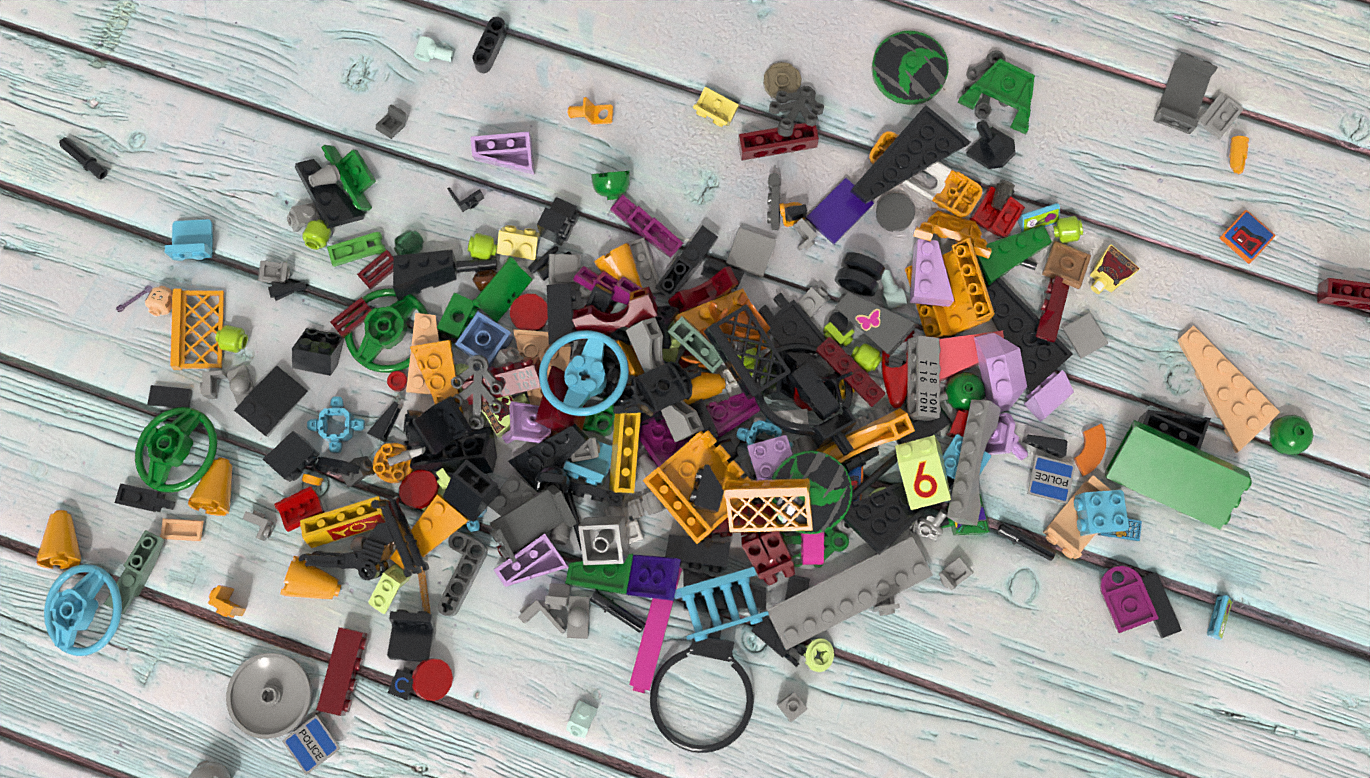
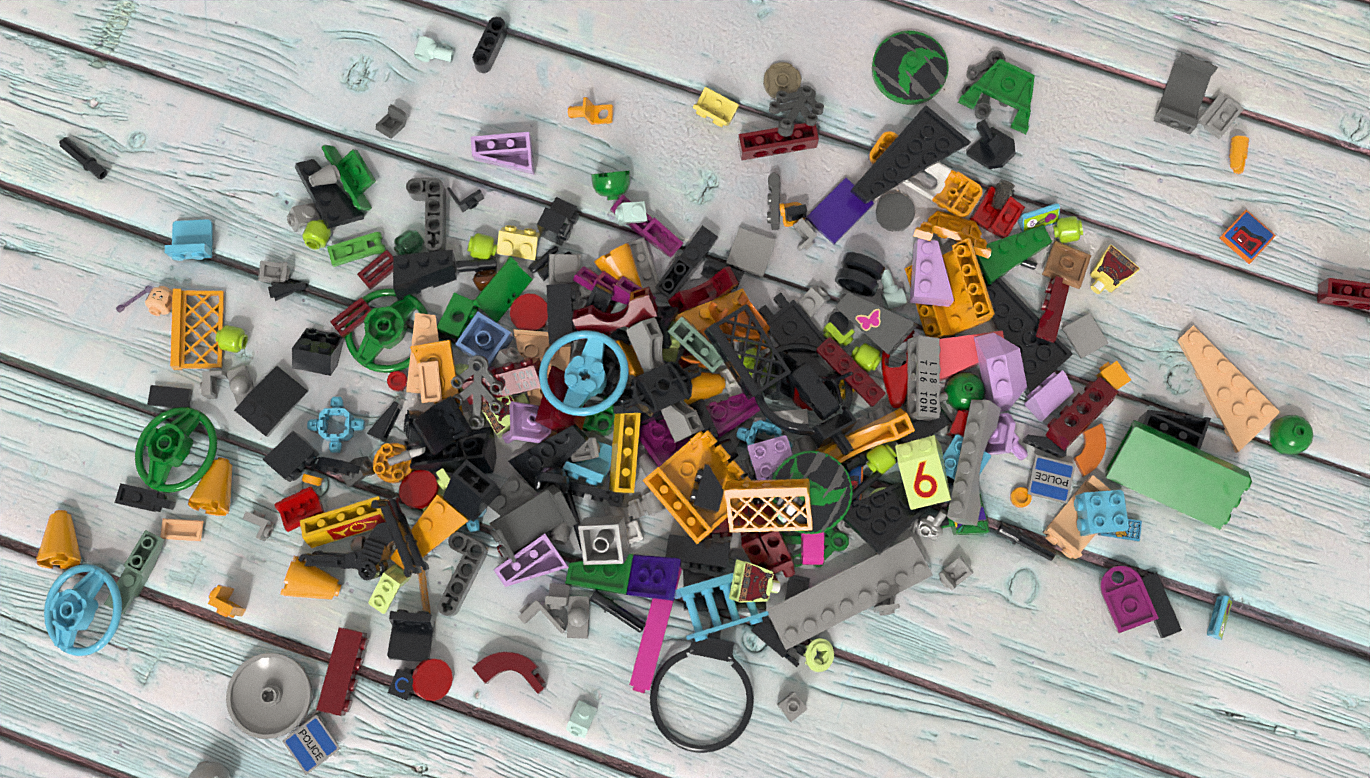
none -> dark grey beam [406,177,446,252]
none -> light nougat tile [418,361,442,403]
none -> dark red arch [472,652,546,694]
none -> light aqua bracket [615,201,647,226]
none -> torso [729,559,780,602]
none -> lime head [866,444,897,474]
none -> light orange tile [1010,487,1032,508]
none -> dark red brick [1045,377,1119,451]
none -> light orange brick [1096,361,1131,390]

